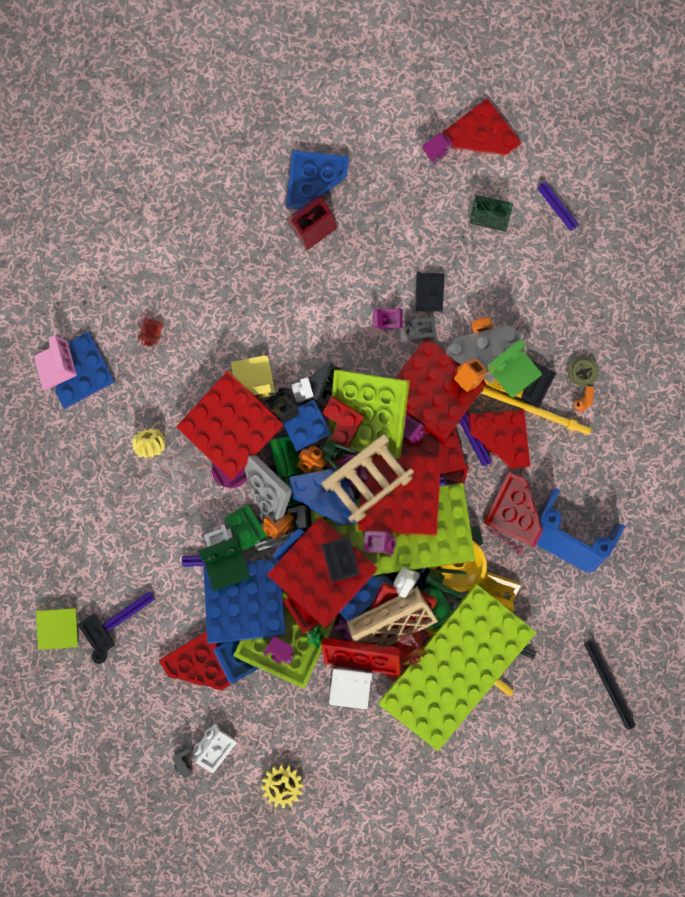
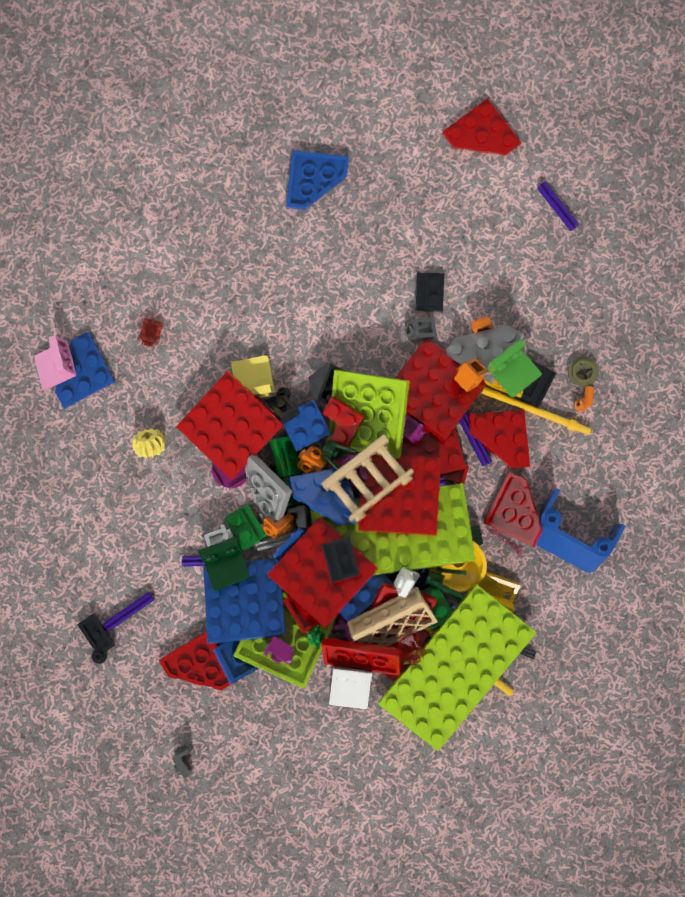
lime slope [36,608,78,650] -> none
white bracket [191,724,237,773] -> none
light yellow gear [261,764,304,808] -> none
dark red slope [285,197,337,251] -> none
white bracket [291,378,314,403] -> none
magenta bracket [363,532,396,555] -> none
magenta bracket [372,308,403,330] -> none
magenta brick [422,133,452,165] -> none
clear green brick [469,195,513,232] -> none
black axle [584,640,636,730] -> none

